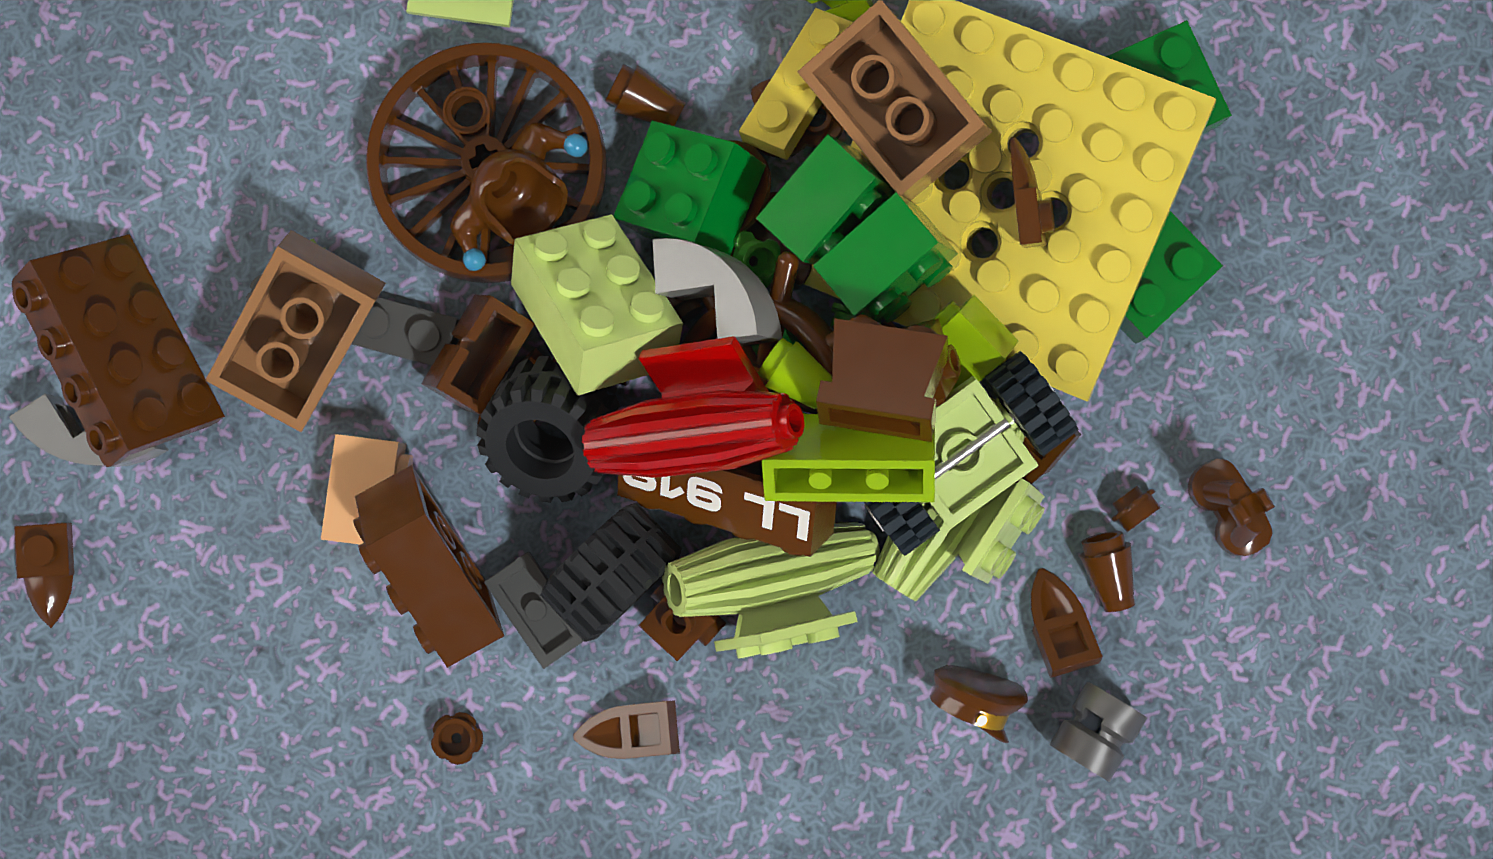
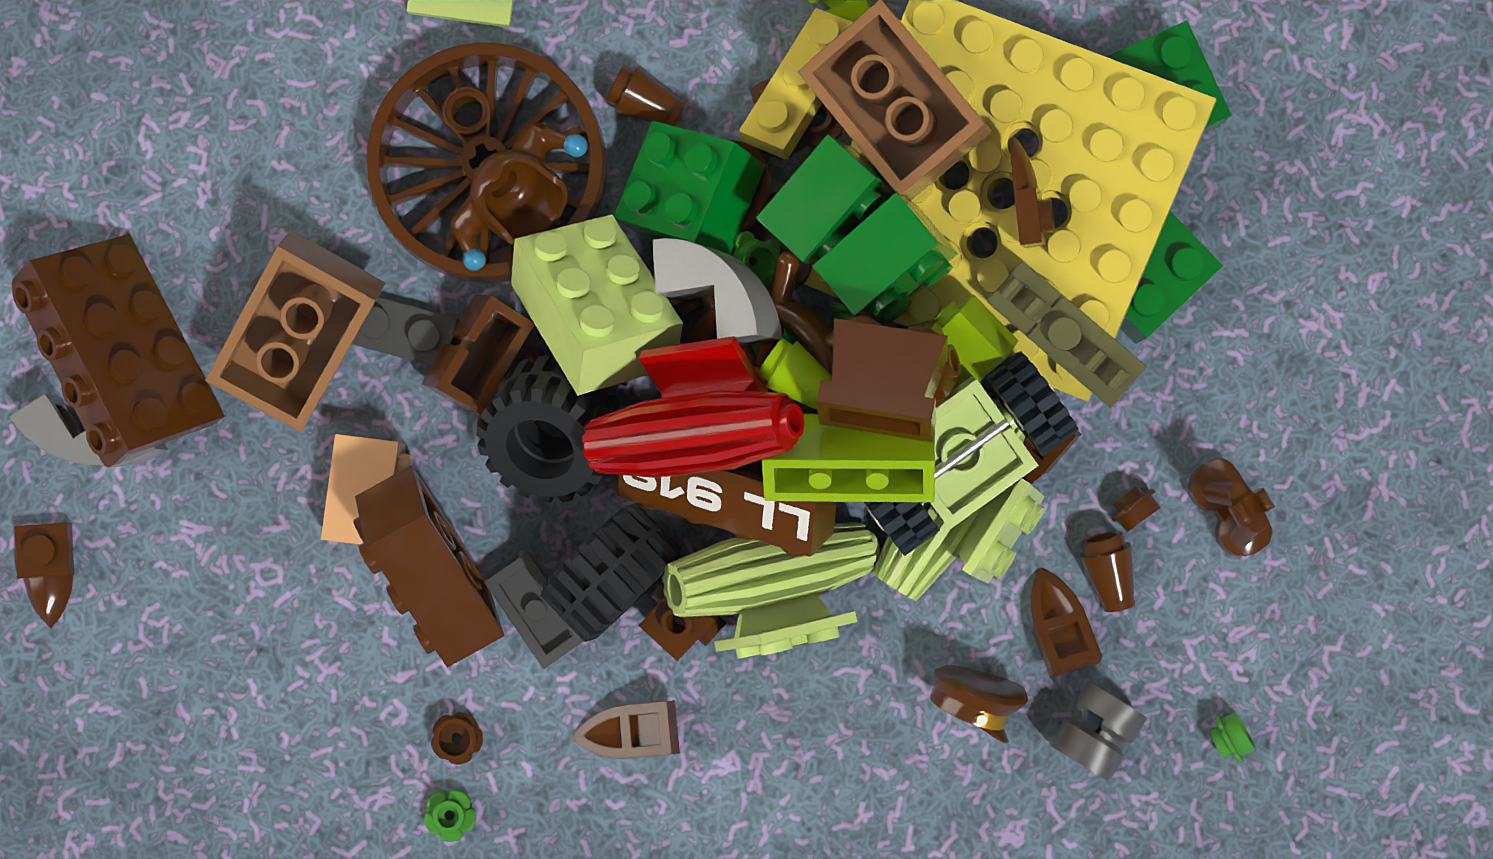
none -> bright green plate [424,789,476,842]
none -> olive plate [987,261,1147,408]
none -> bright green plate [1209,711,1256,763]

